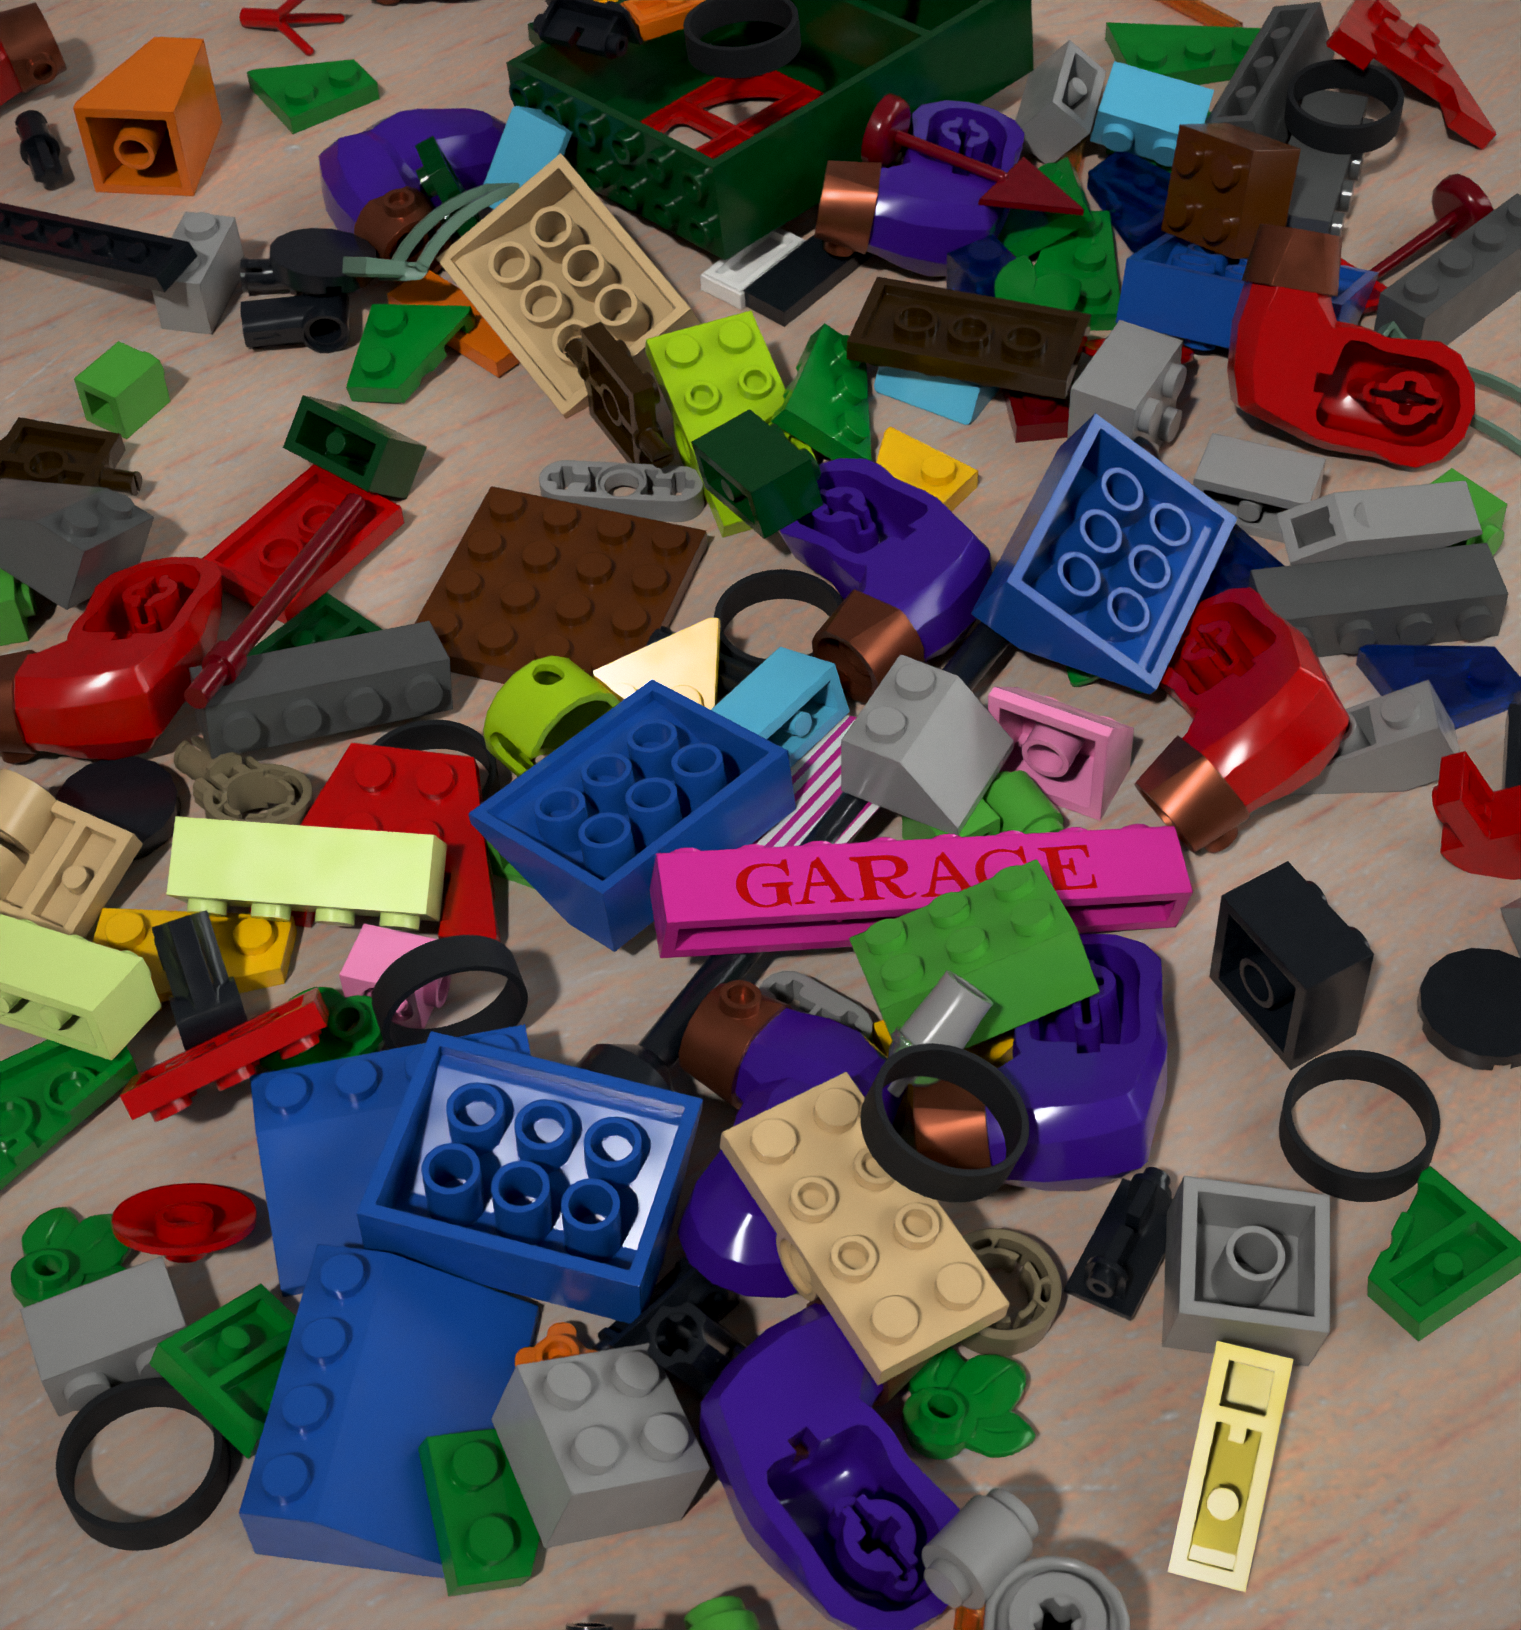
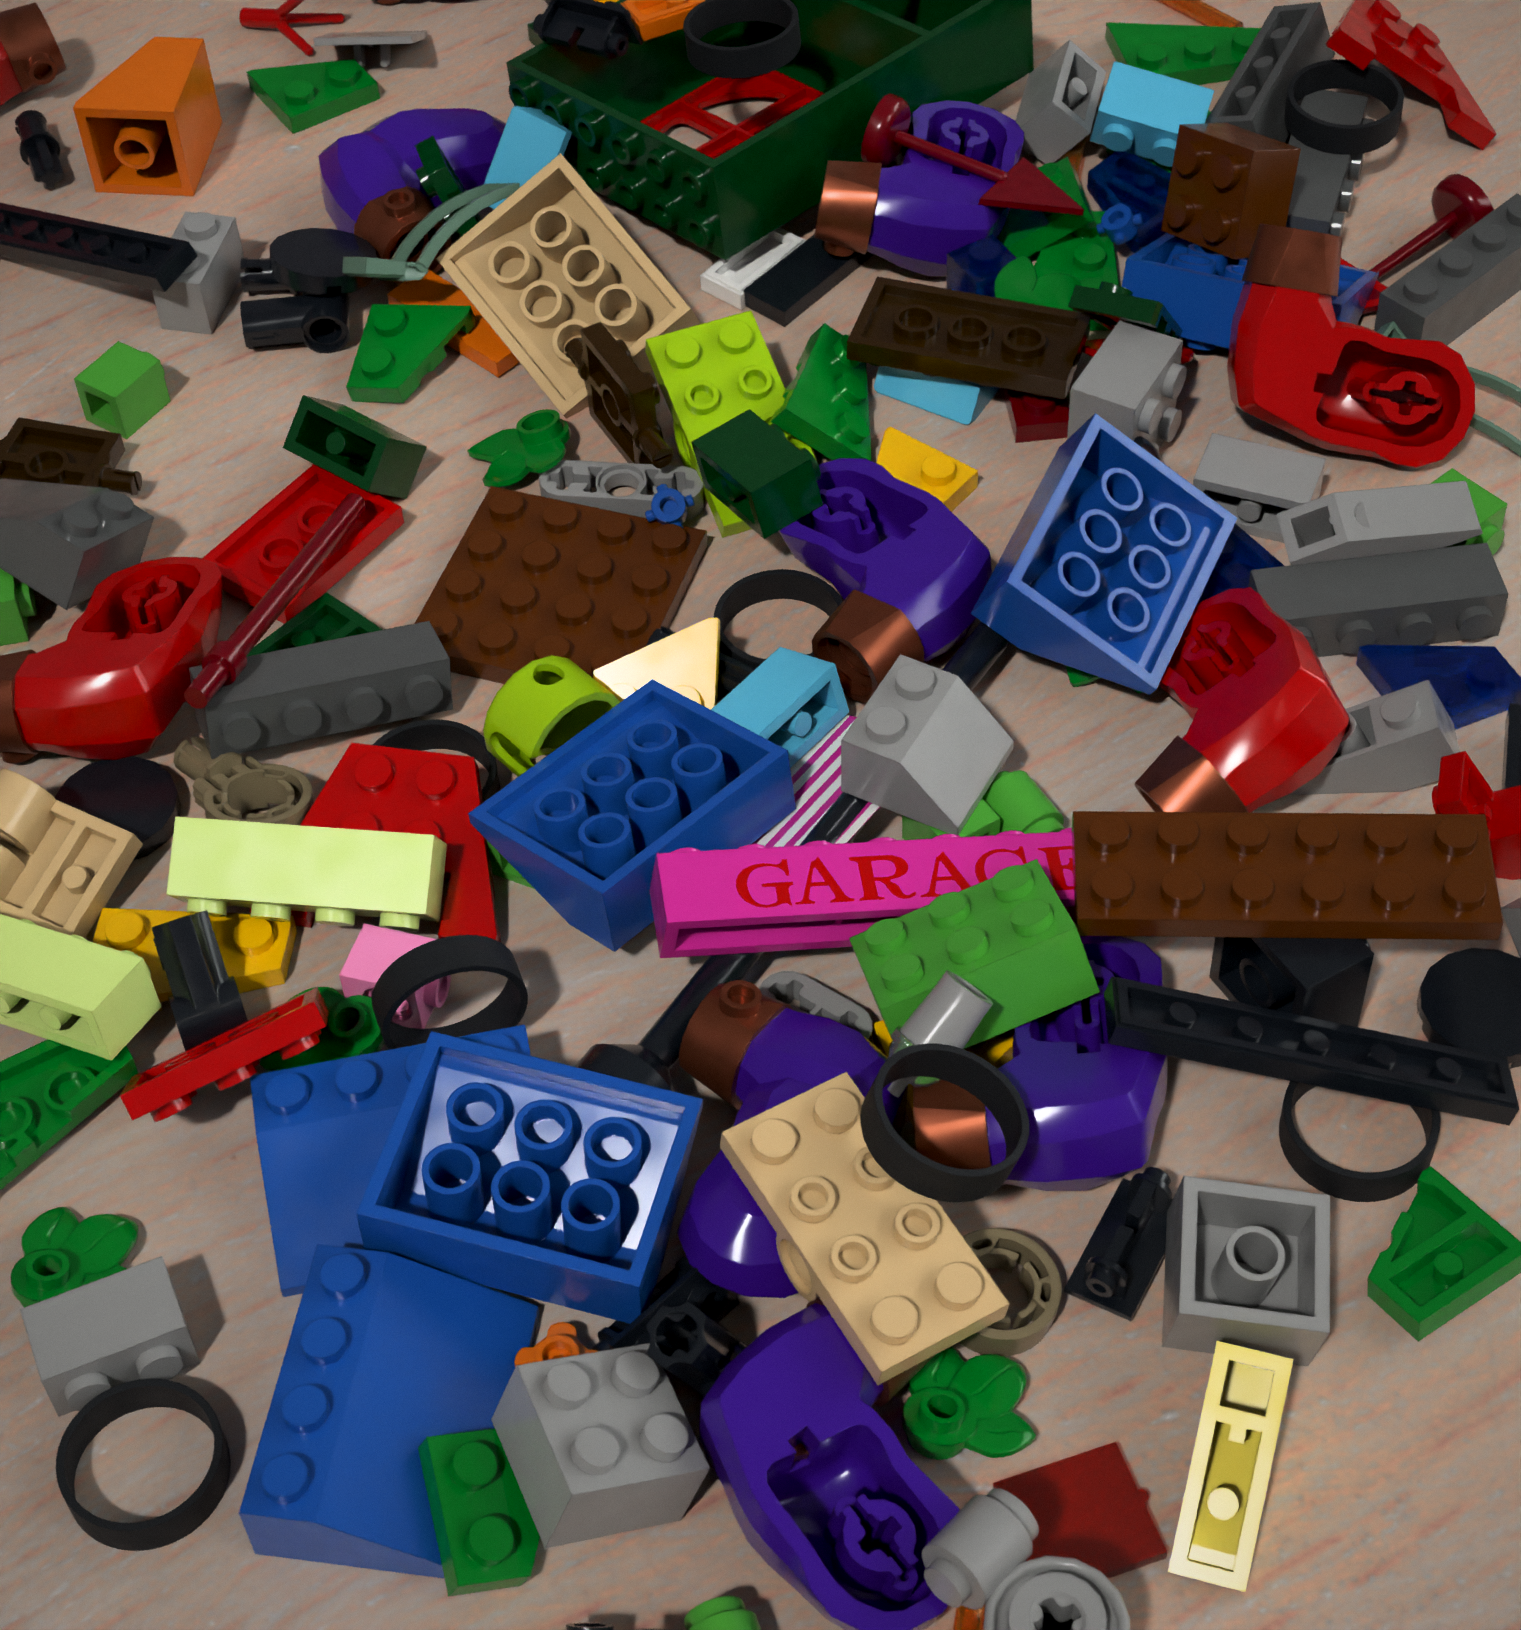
red dish [111,1183,257,1263] -> none
green wing [149,1284,296,1459] -> none
bright pink slope [988,687,1134,821] -> none
none -> light grey piece [314,31,428,67]
none -> green plate [467,409,571,488]
none -> blue piece [645,484,695,528]
none -> clear red piece [992,1442,1167,1578]
none -> dark green wing [1068,282,1183,339]
none -> reddish brown plate [1071,811,1503,940]
none -> blue piece [1097,203,1143,245]
none -> black tile [1104,976,1519,1125]

